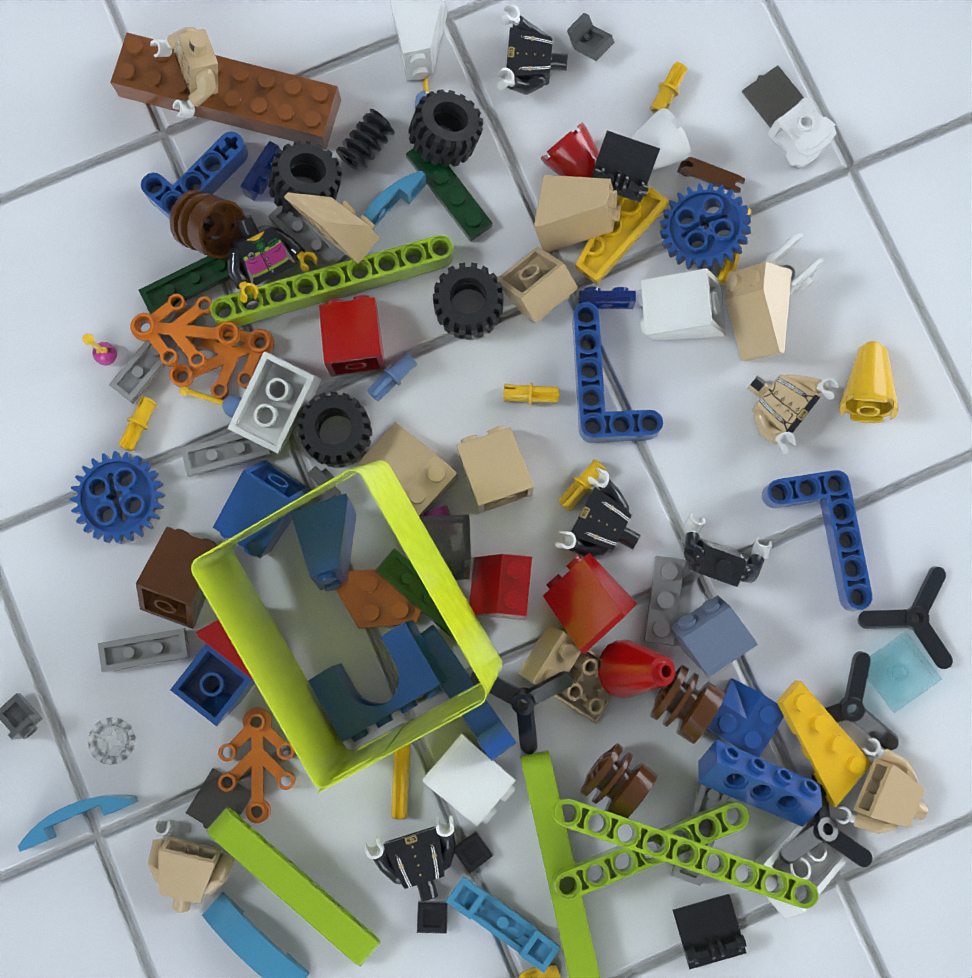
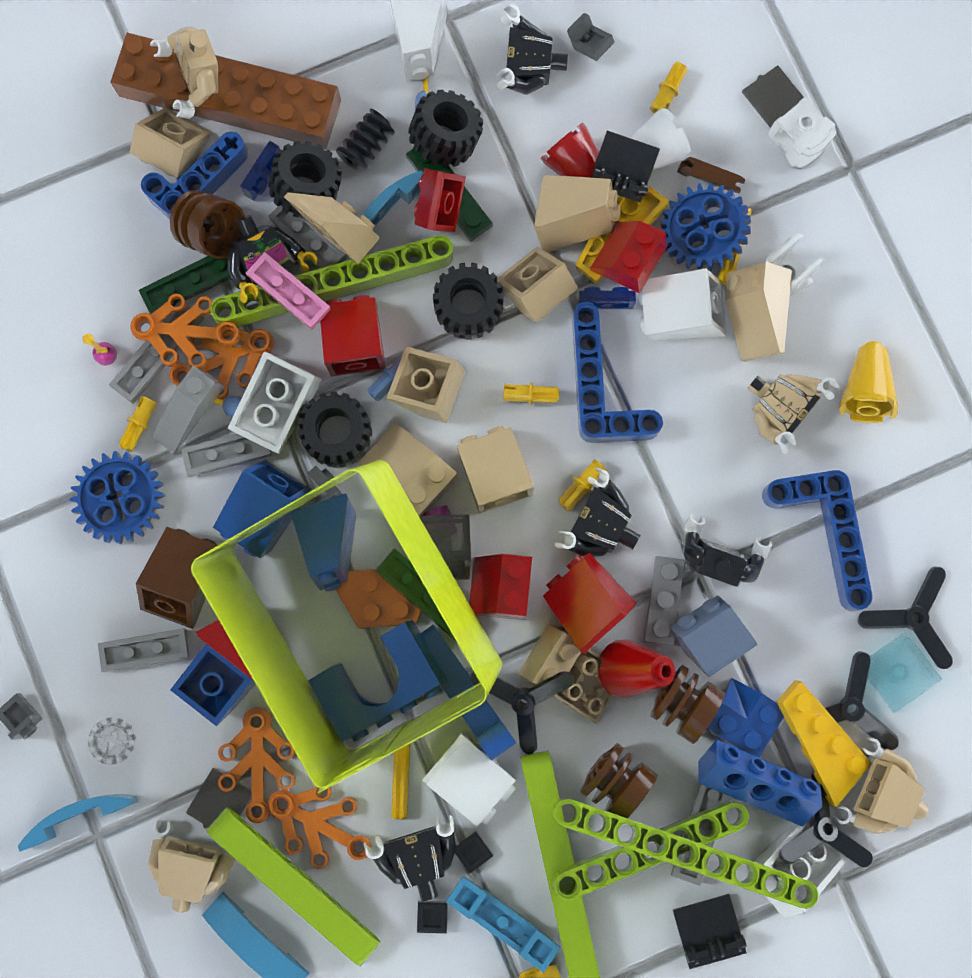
none -> tan slope [129,108,212,178]
none -> light grey slope [152,366,225,454]
none -> bright pink plate [246,252,331,330]
none -> orange plant [267,786,372,869]
none -> tan slope [387,347,465,423]
none -> red slope [414,168,466,232]
none -> red slope [590,221,667,294]

